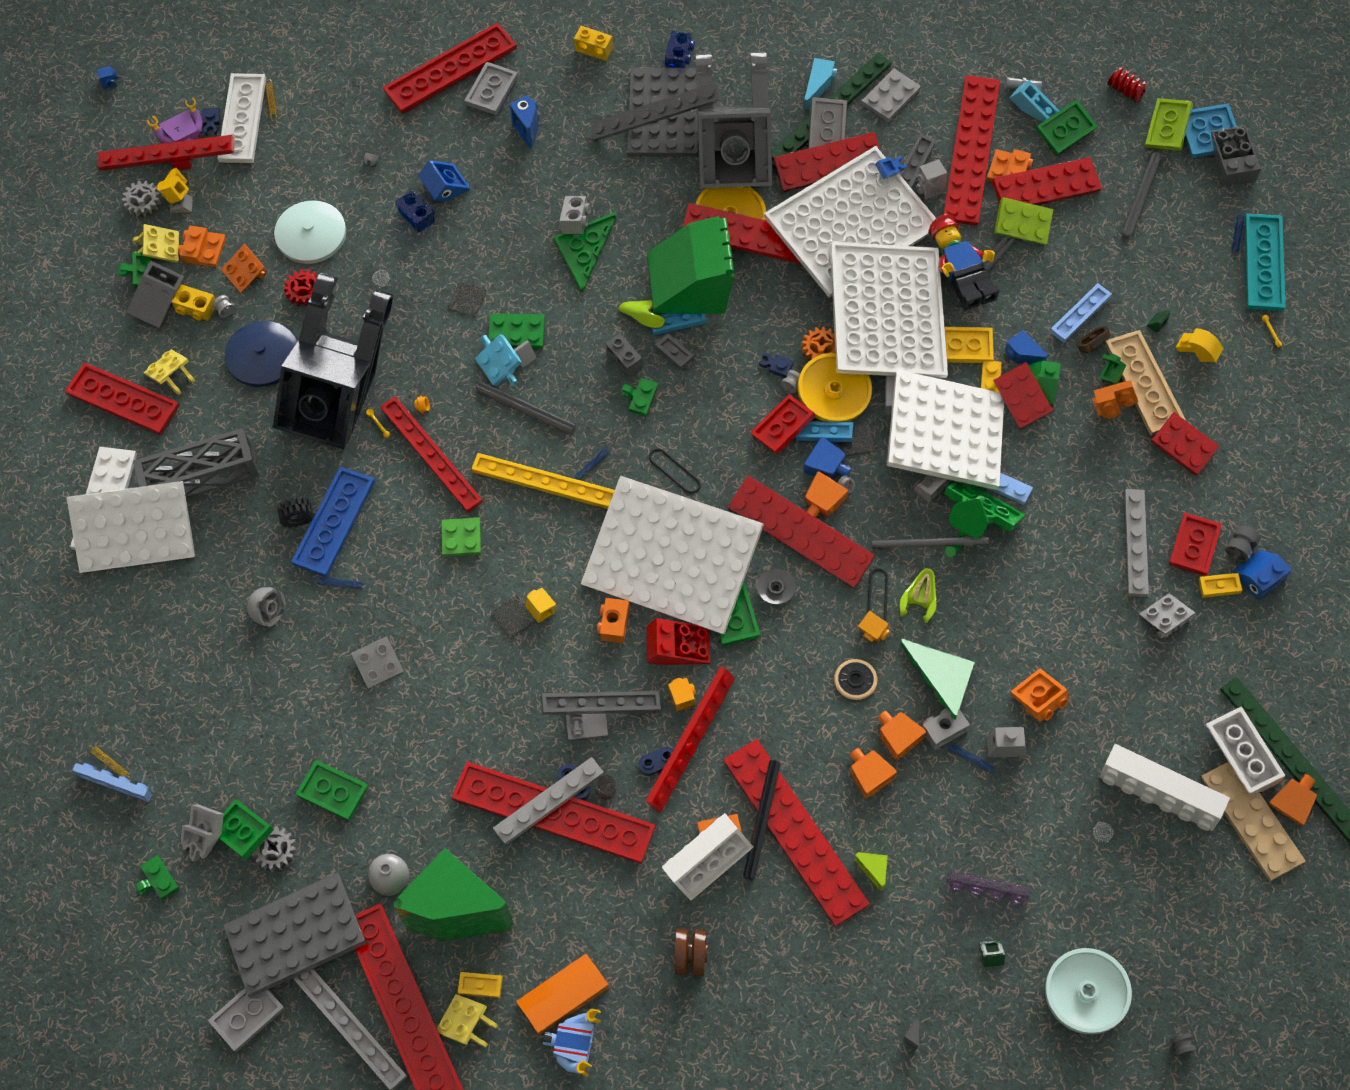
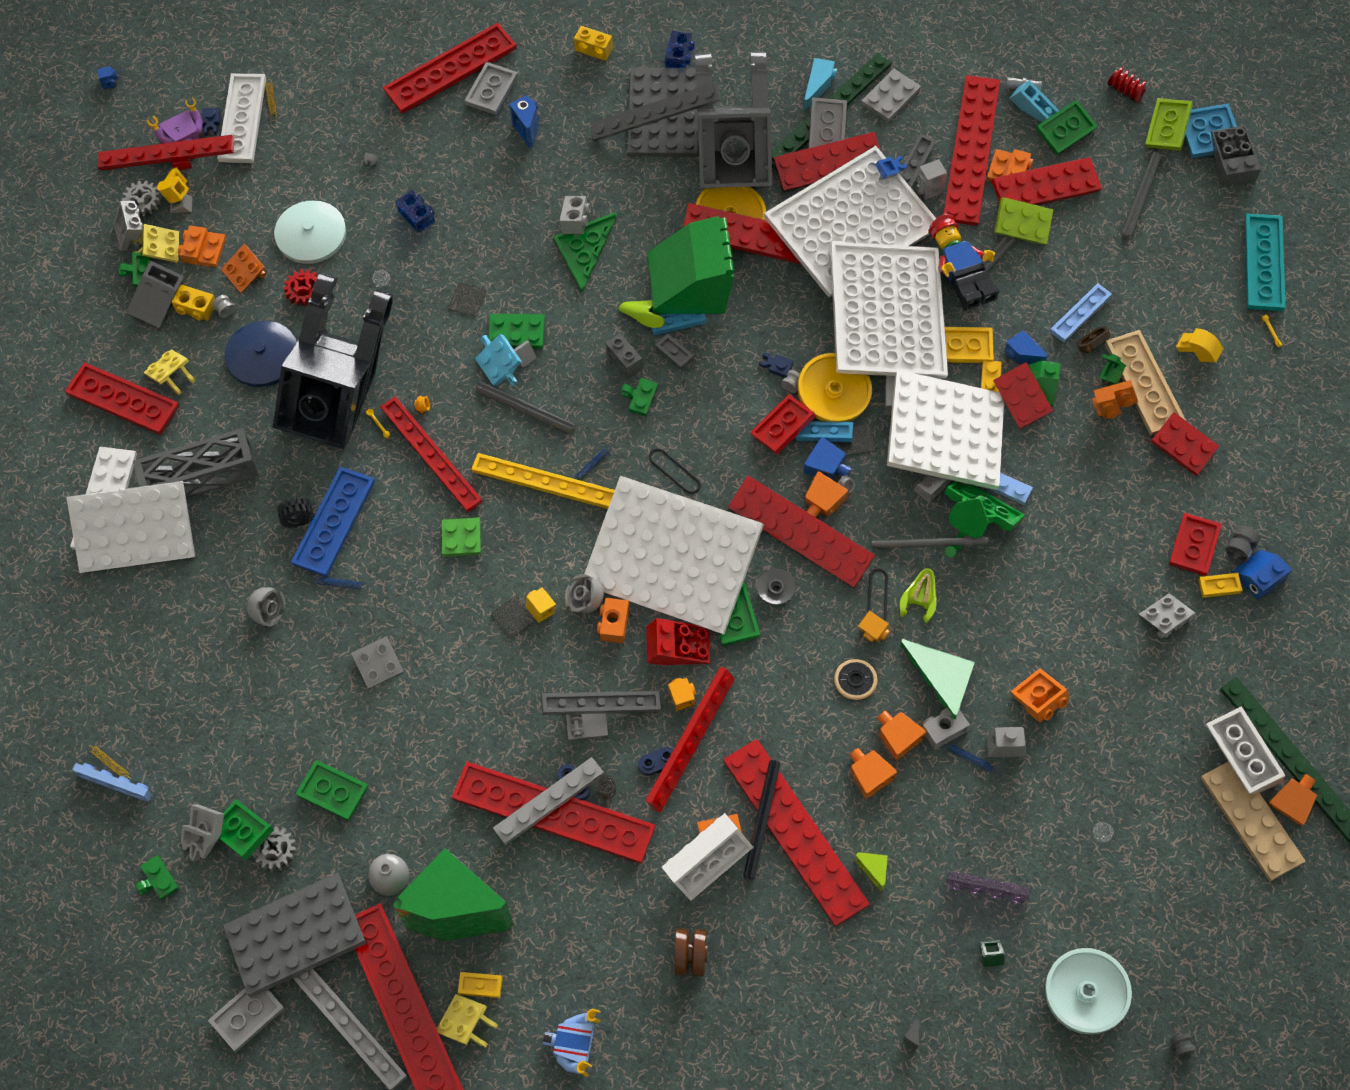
blue slope [418,160,470,202] -> none
orange slope [516,954,609,1036] -> none
orange gear [802,327,835,359] -> none
white brick [1099,744,1230,831] -> none
light grey plate [1124,489,1149,597] -> none
dark green slope [1147,310,1171,332] -> none
blue piece [1232,211,1244,256] -> none
none -> light grey plate [113,201,143,251]
none -> light grey cylinder [565,574,604,614]

